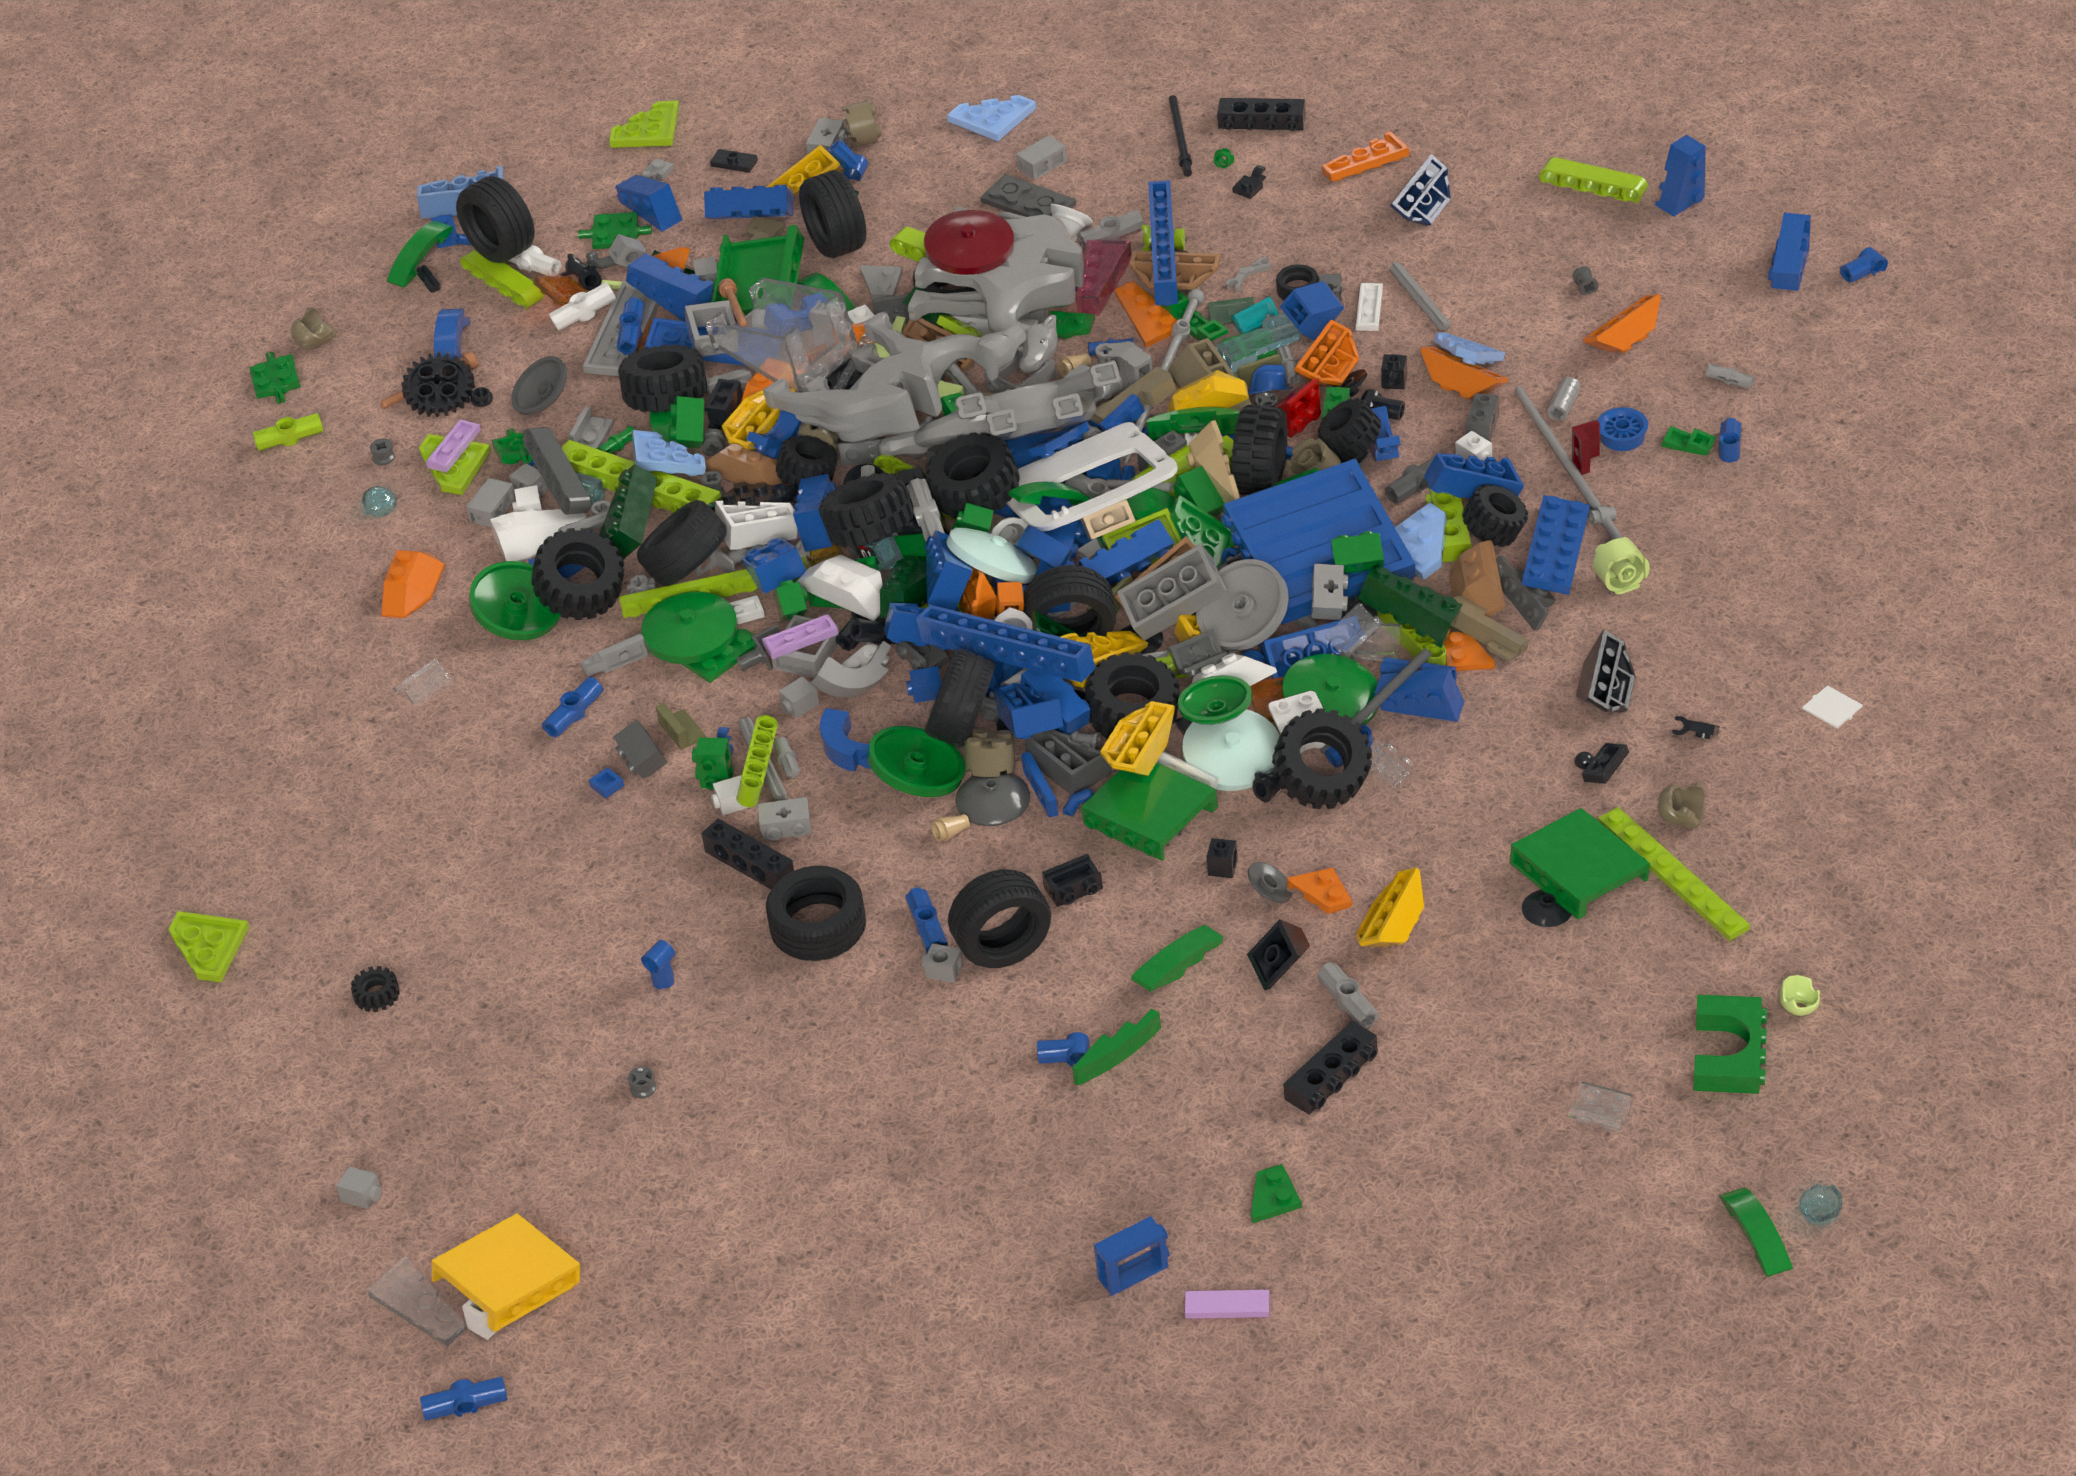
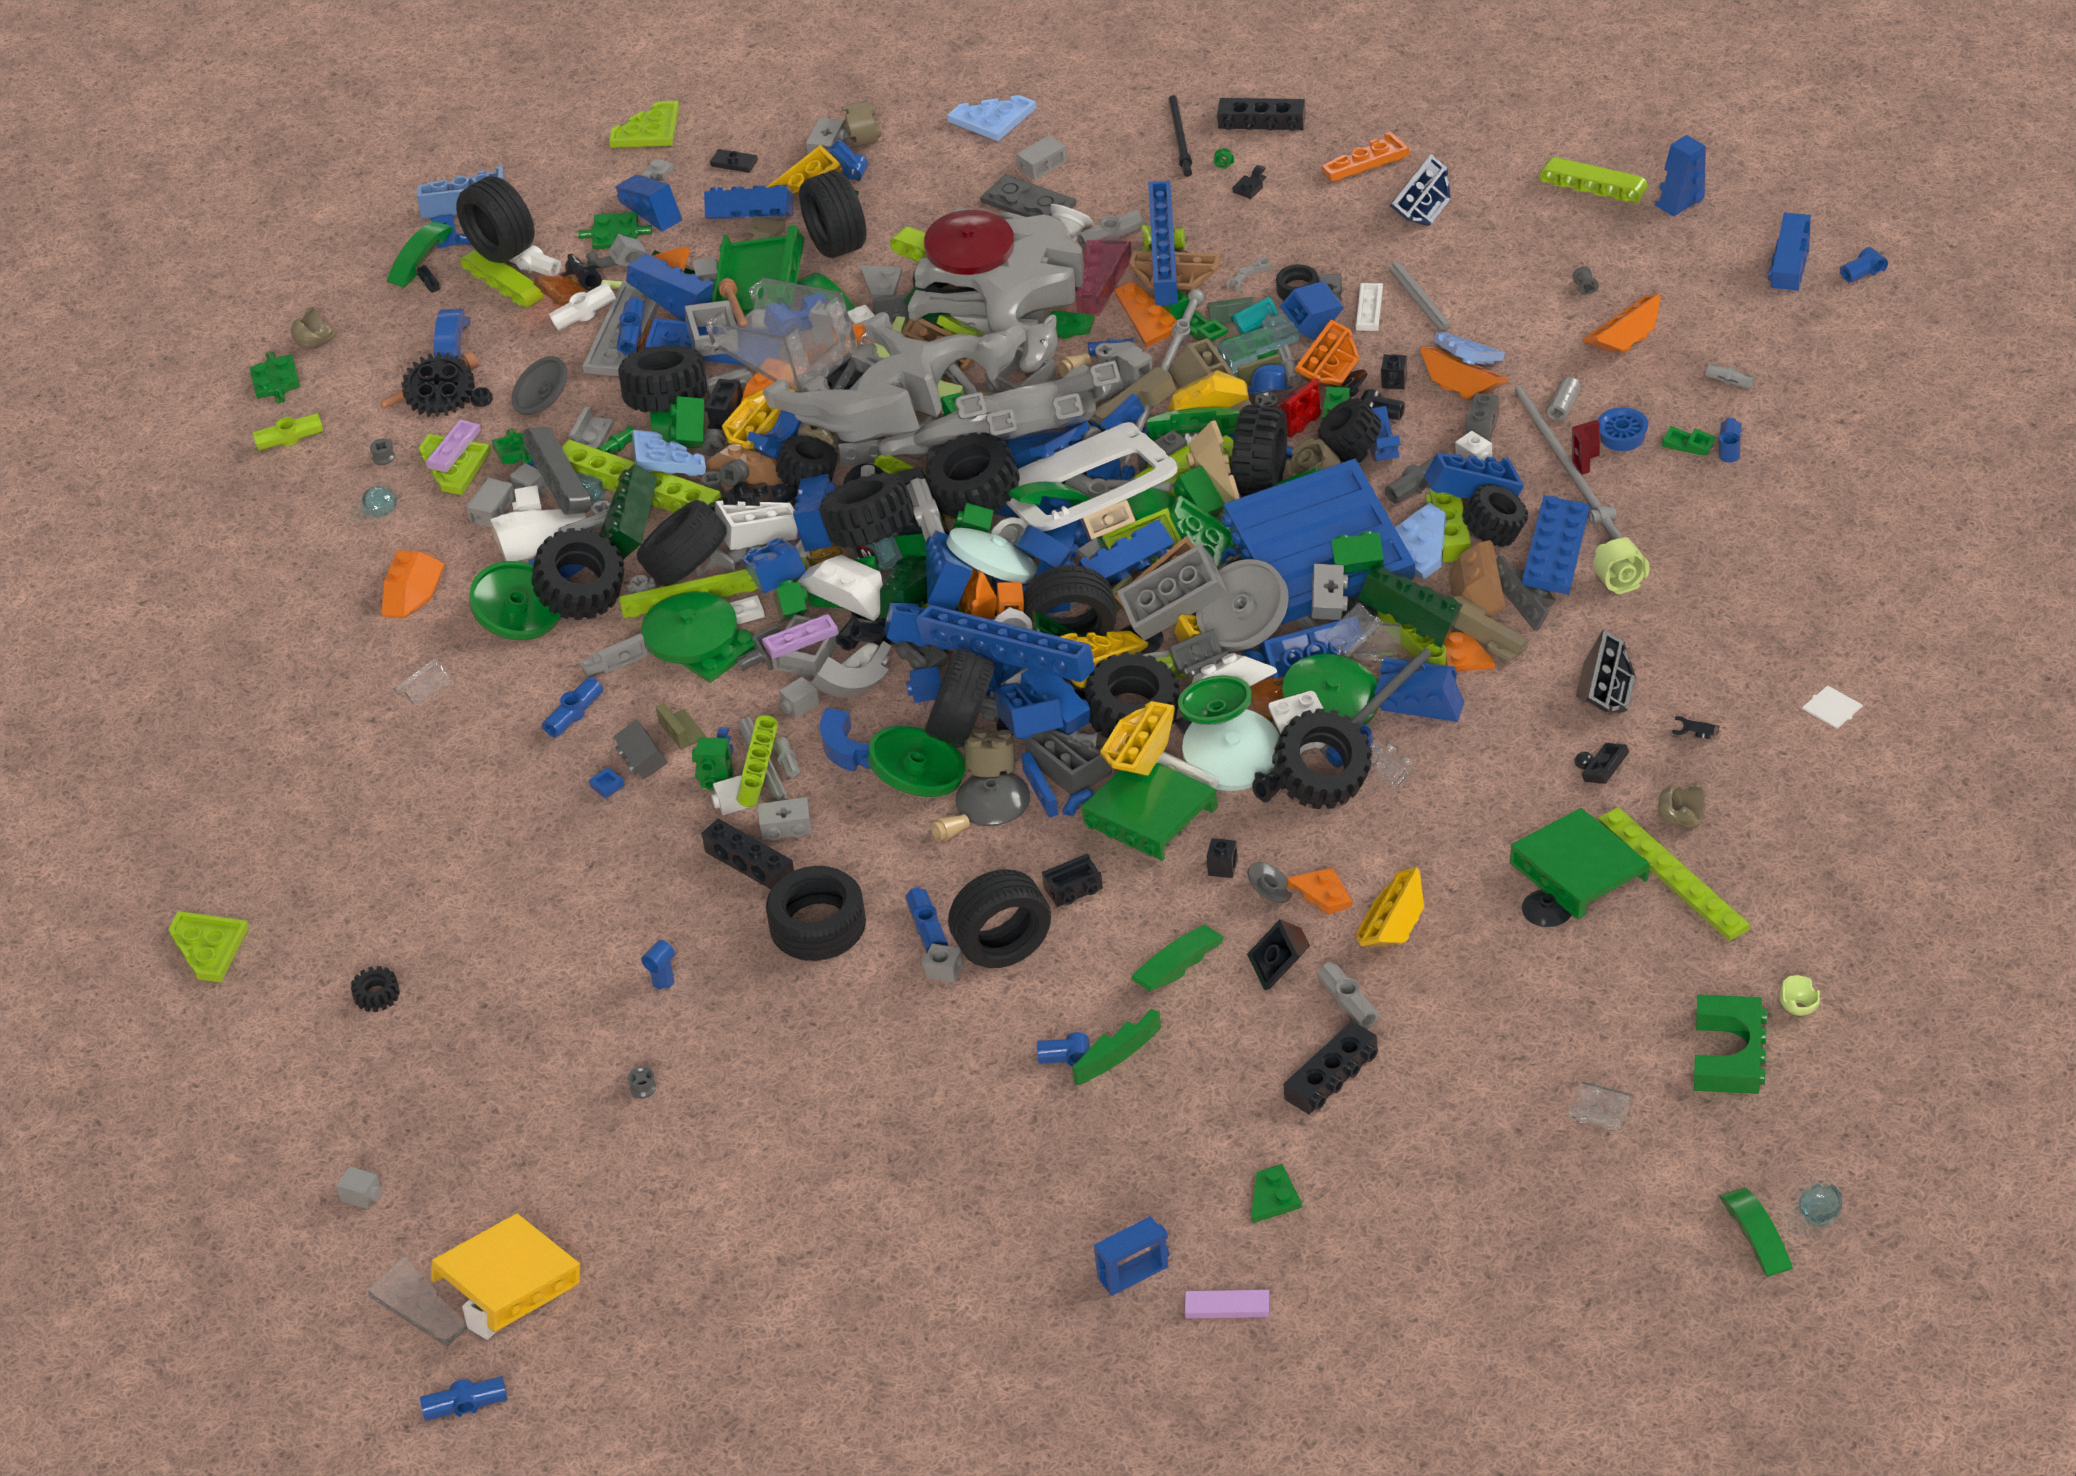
none -> dark grey wheel [720,459,749,486]

